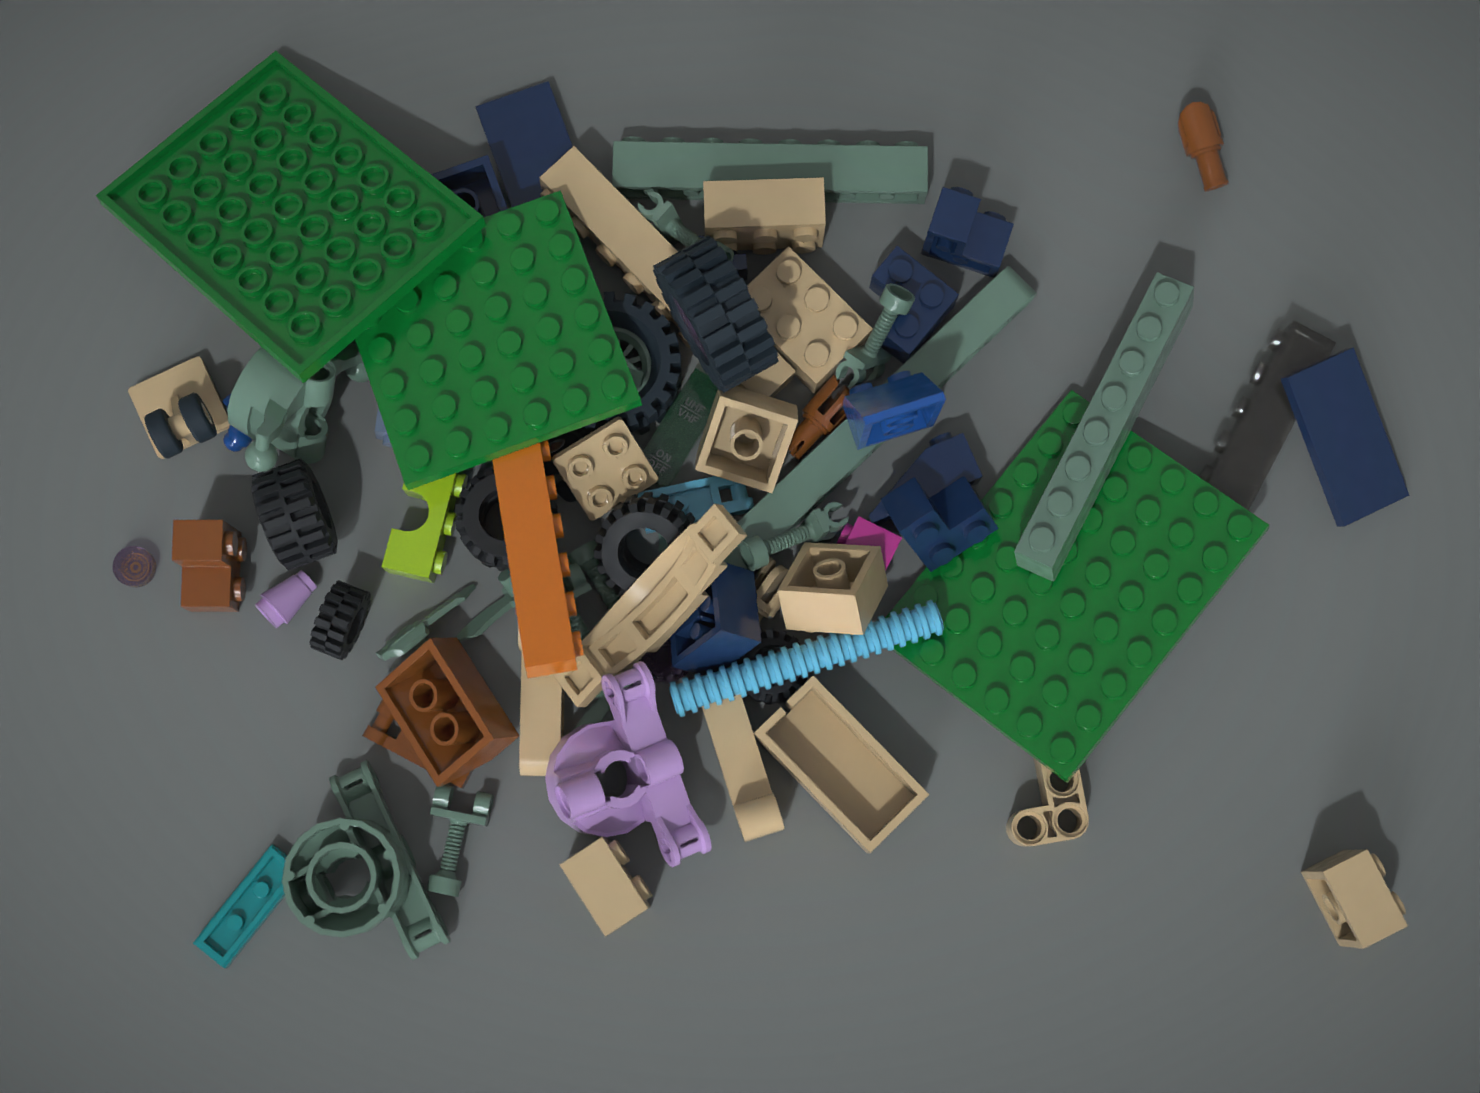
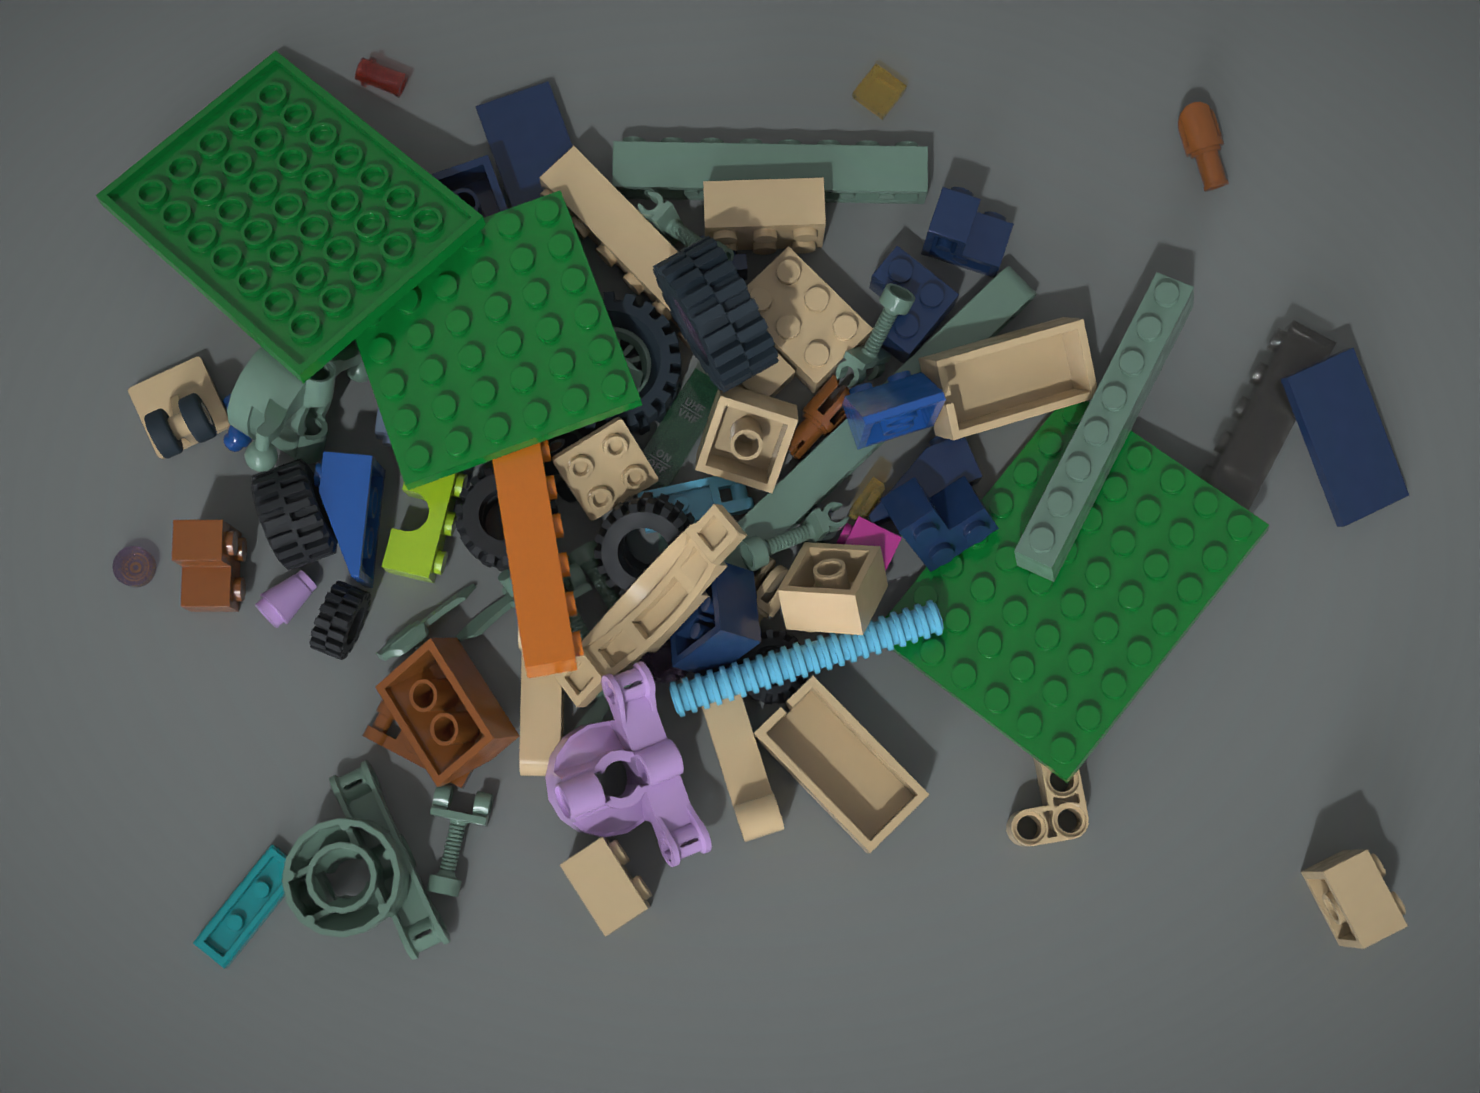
none -> blue slope [314,452,385,588]
none -> clear red pin [355,57,408,98]
none -> clear yellow tile [848,477,885,521]
none -> clear yellow tile [852,64,907,120]
none -> tan piece [918,317,1098,440]

